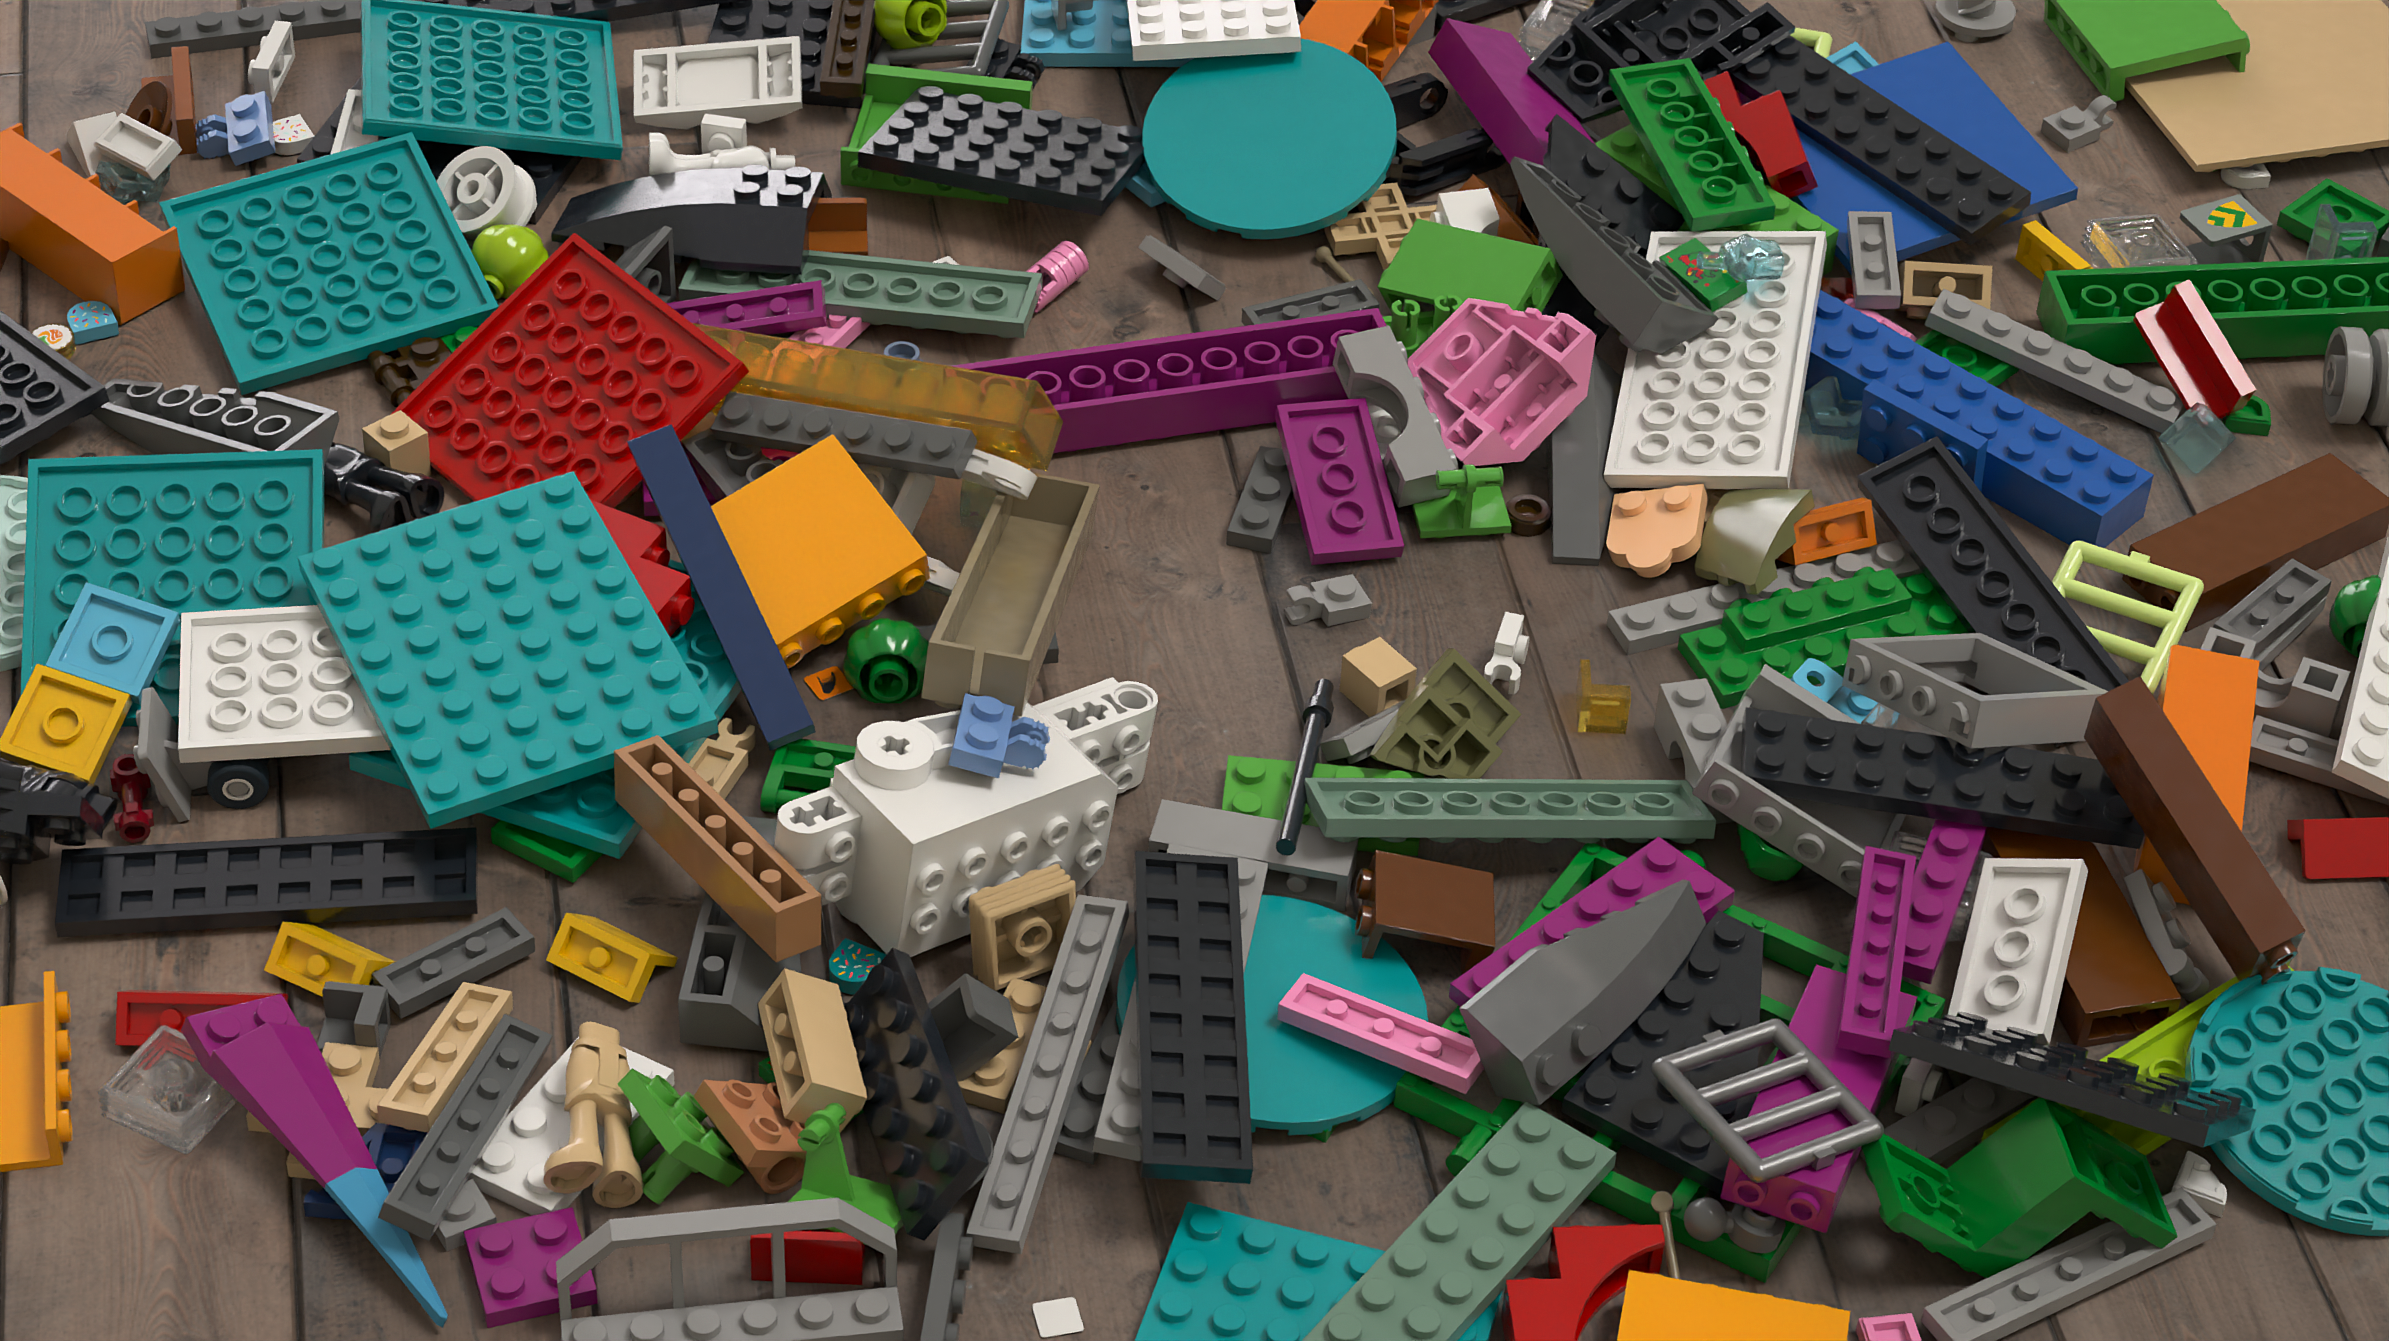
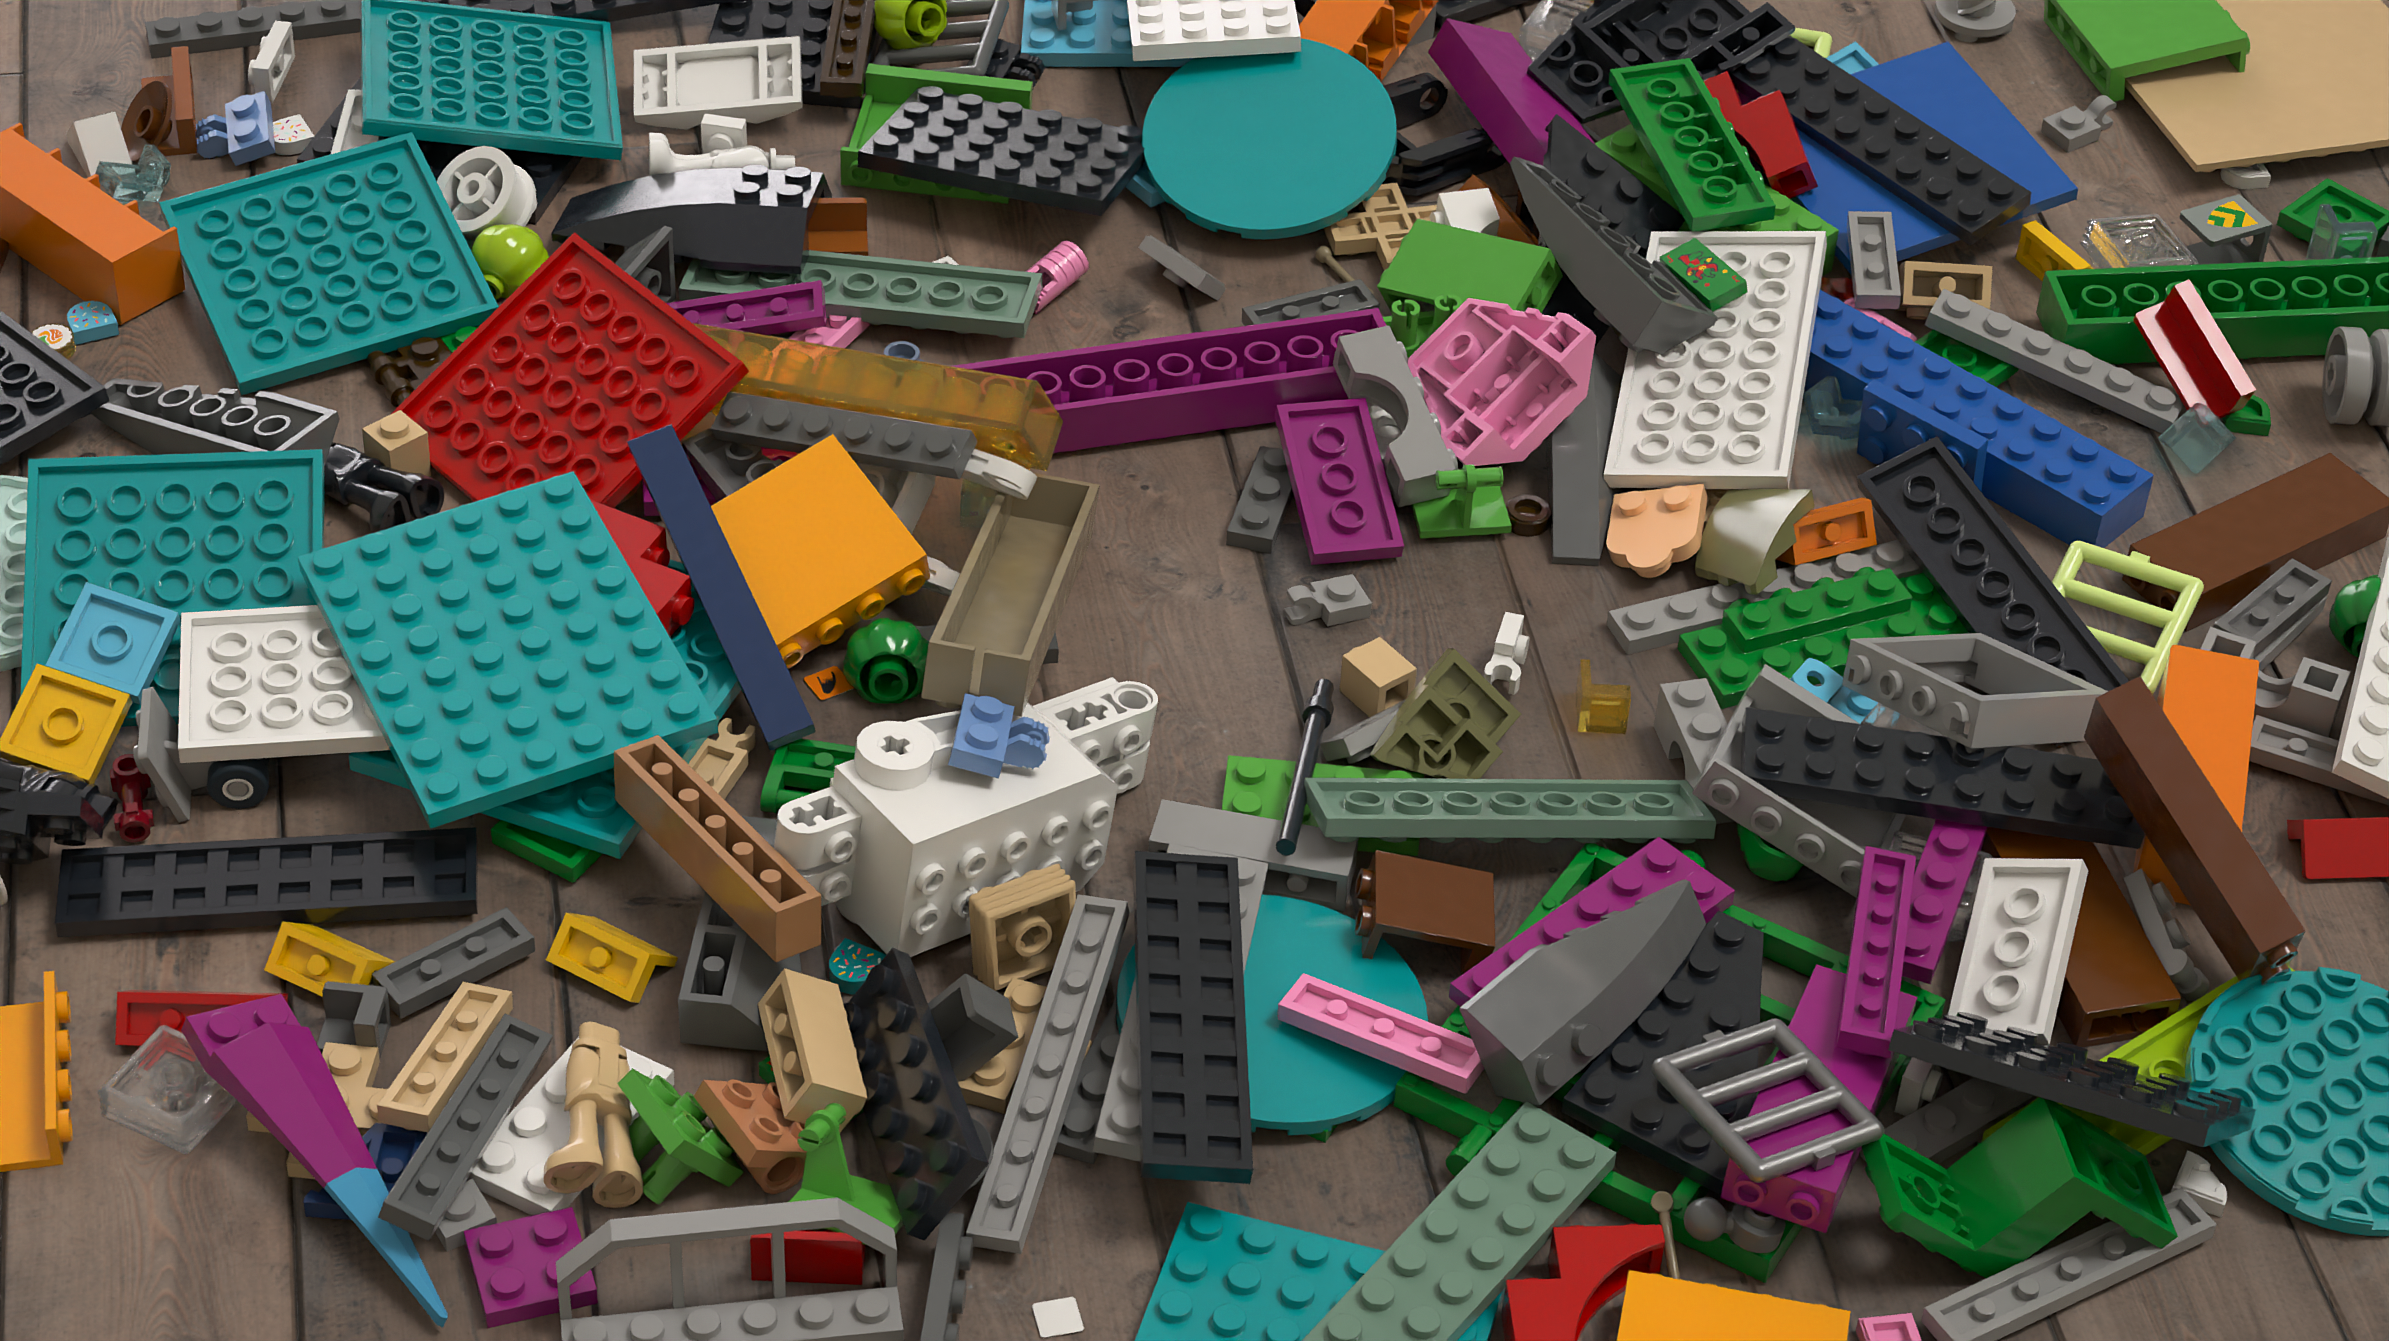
white tile [93,113,182,181] -> none
clear light blue piece [1697,234,1784,282] -> none

